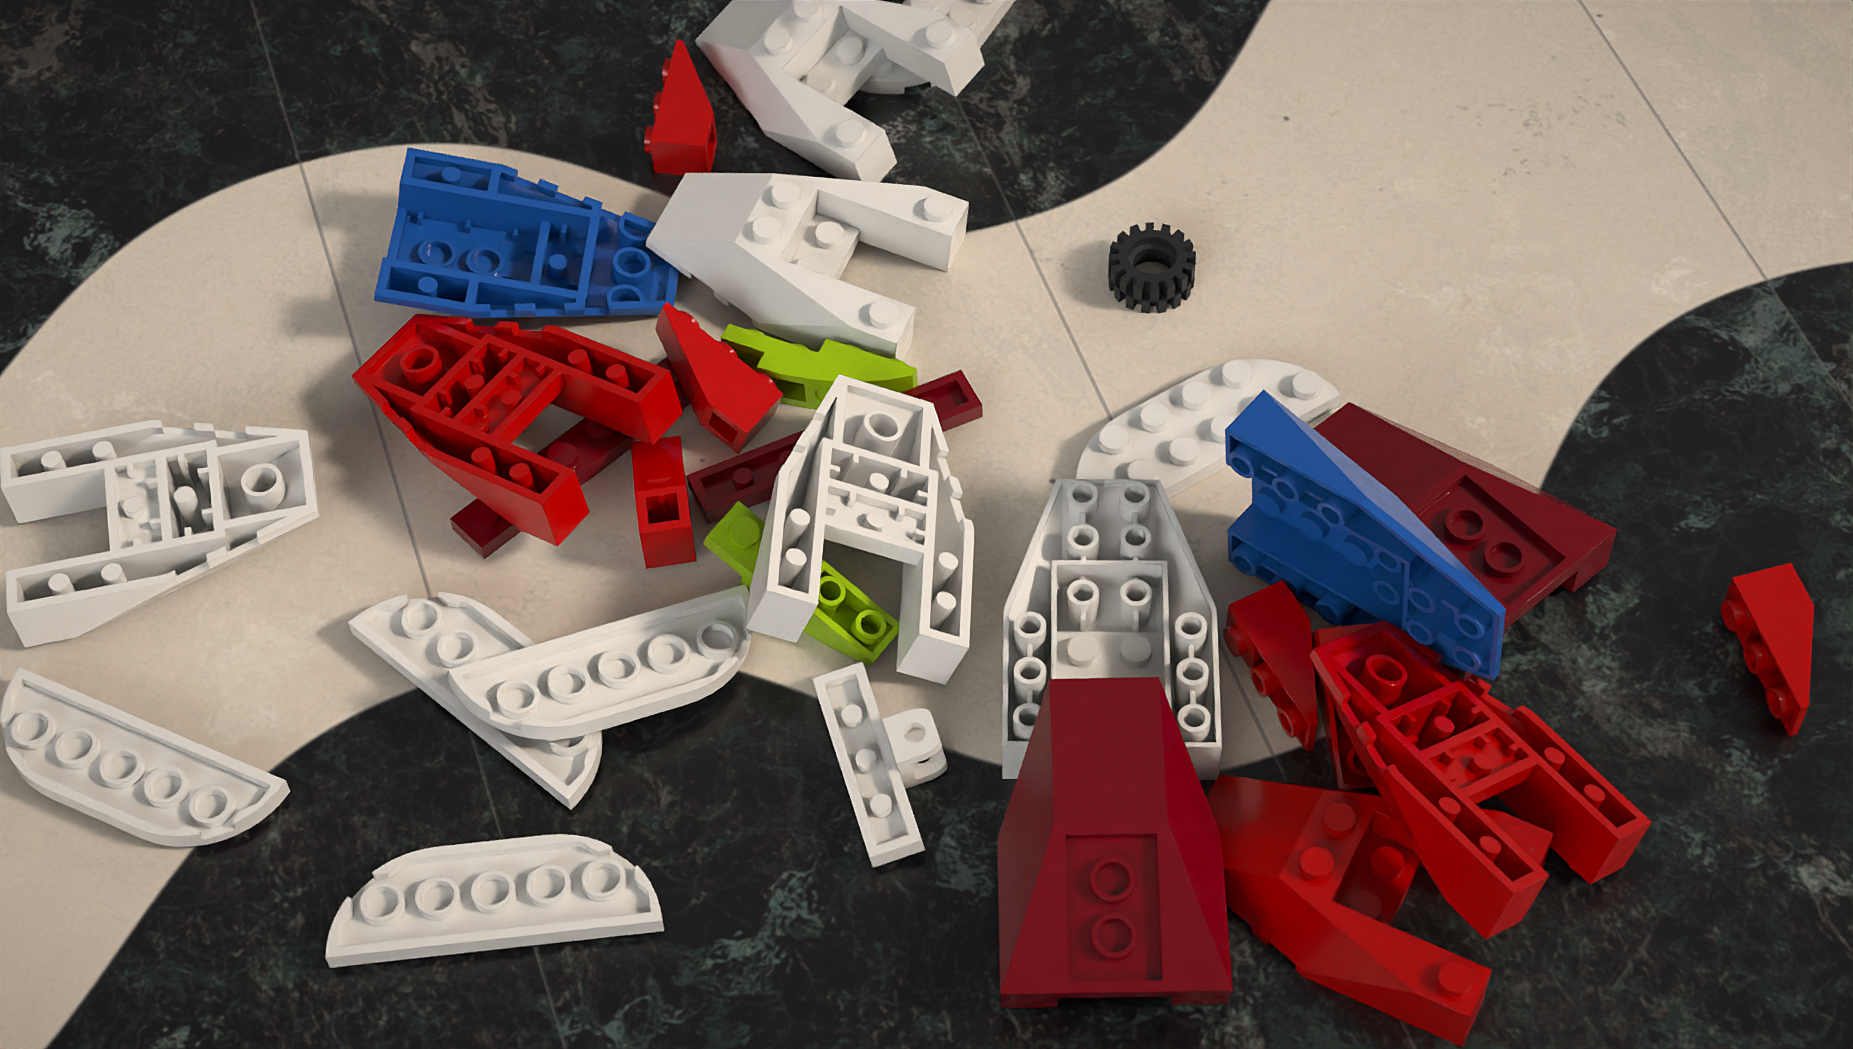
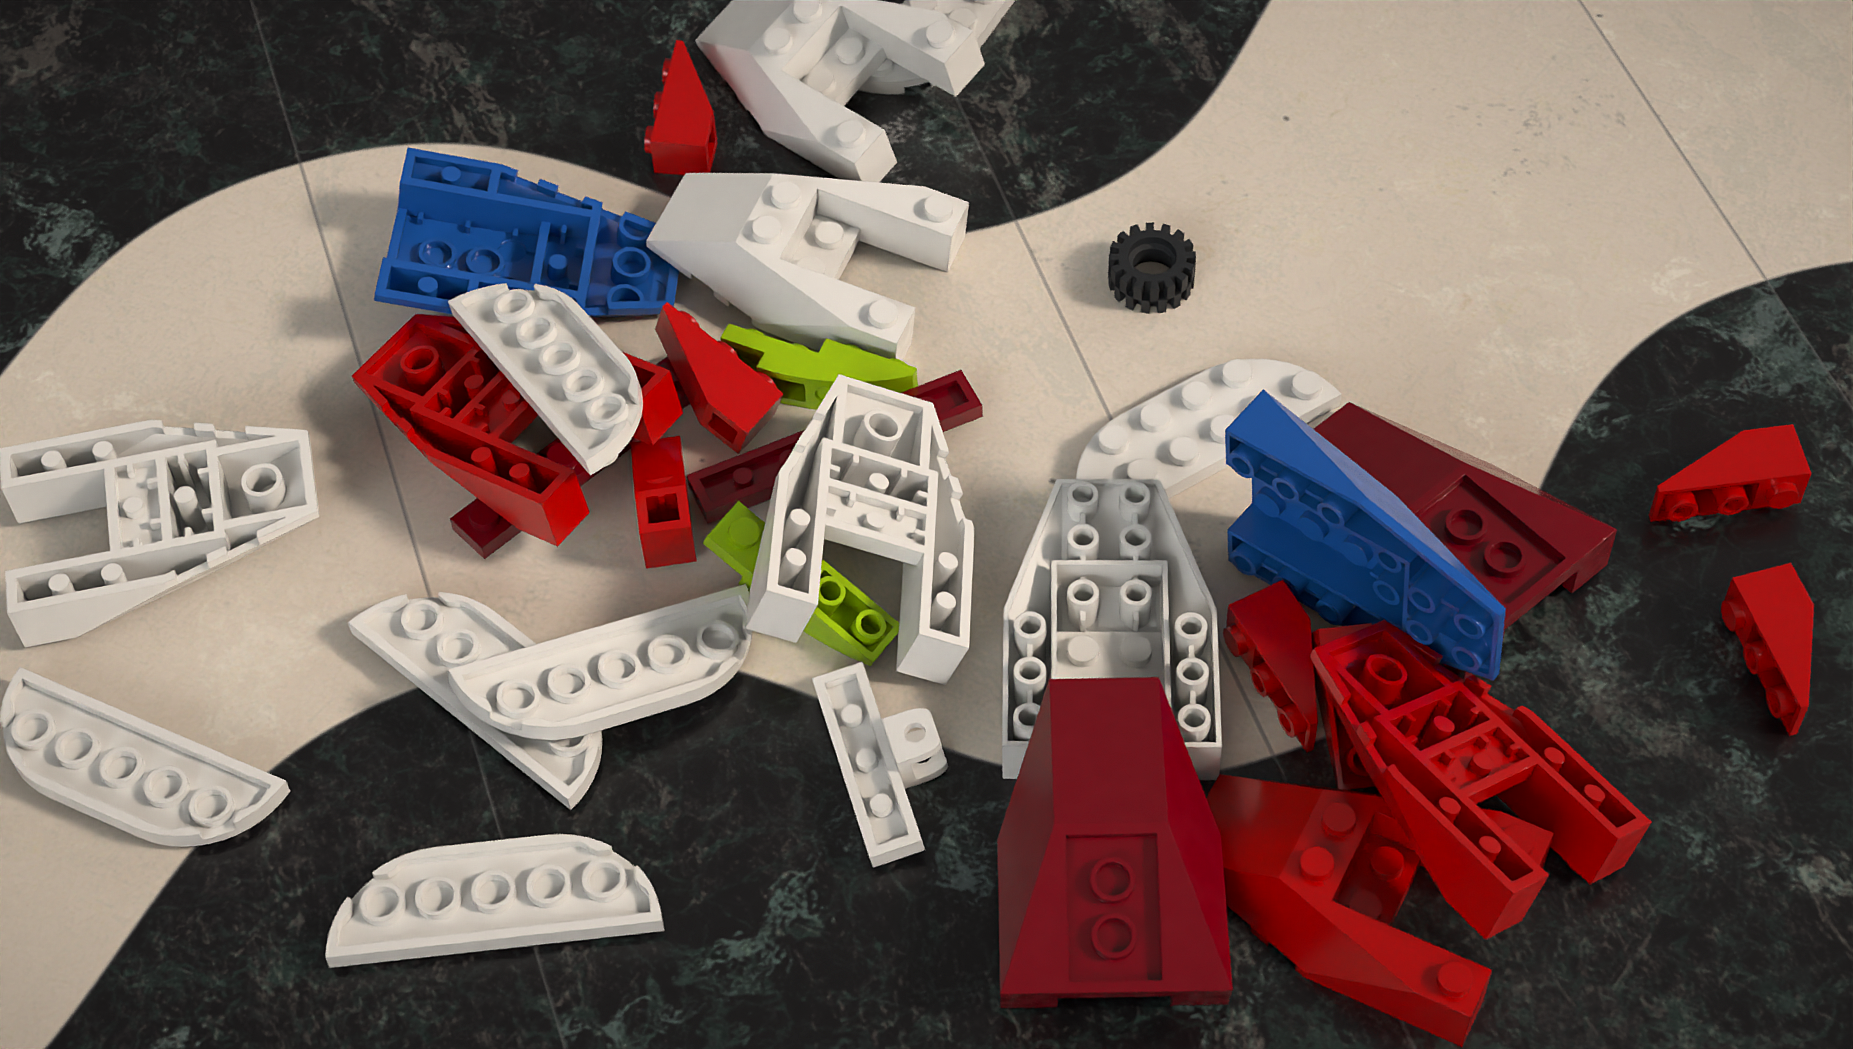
none -> white plate [448,283,643,476]
none -> red slope [1649,424,1811,522]

